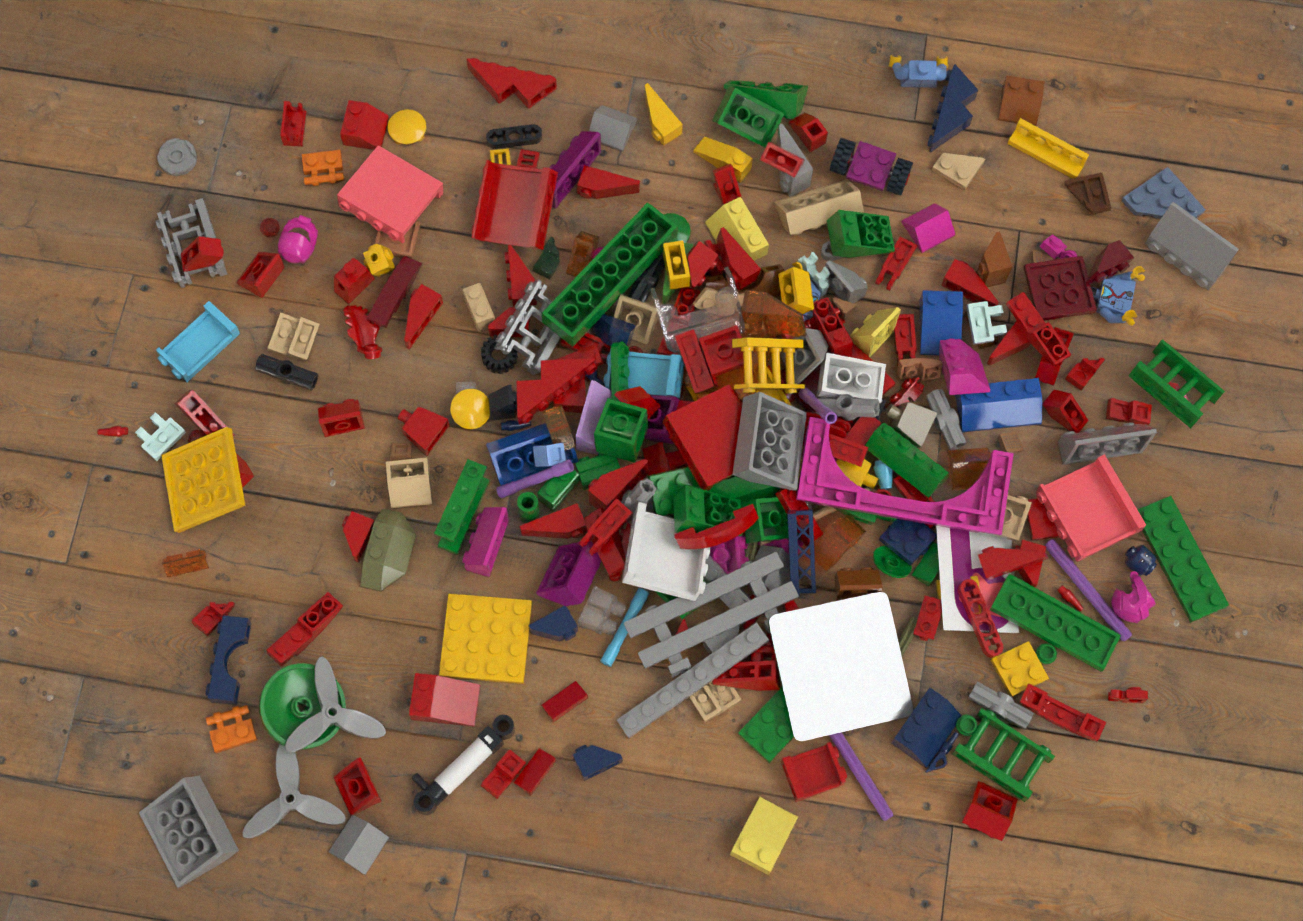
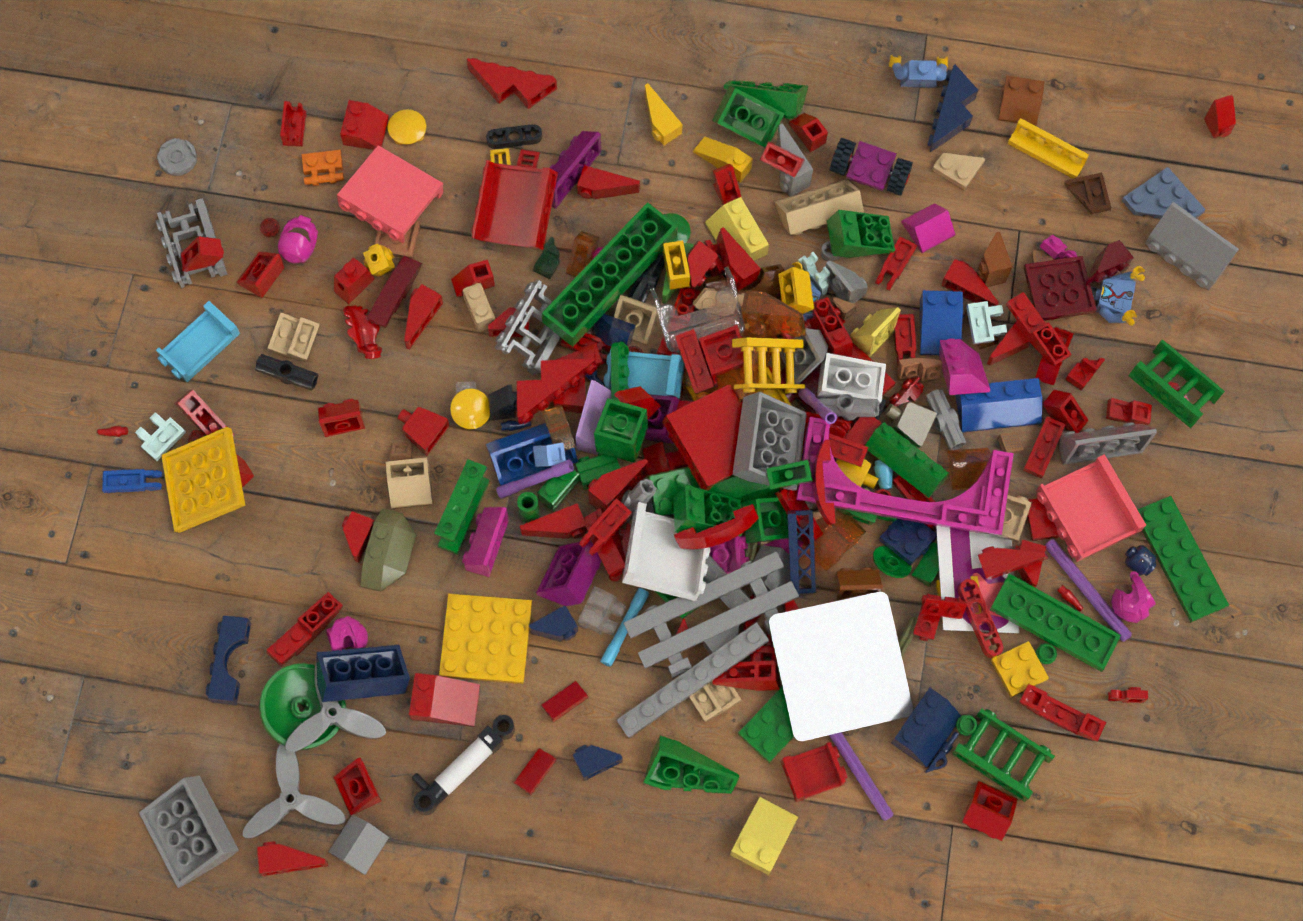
clear orange hinge [162,549,209,577] -> none
red slope [192,601,235,637] -> none
orange plate [206,705,257,753] -> none
black tyre [481,334,518,374] -> none
red slope [481,749,526,799] -> none
red slope [505,244,537,307] -> none
light grey slope [589,105,638,152] -> none
light grey piece [968,681,1034,730] -> none
none -> blue hinge [102,469,162,493]
none -> red slope [257,841,328,876]
none -> dark blue slope [316,645,410,702]
none -> dark pink helmet [326,616,368,651]
none -> red slope [451,259,495,298]
none -> green wedge [643,735,740,794]
none -> green slope [766,460,813,489]
none -> red slope [812,439,836,526]
none -> red hinge [921,593,967,619]
none -> red plate [1023,416,1066,479]
none -> red slope [1204,95,1236,138]

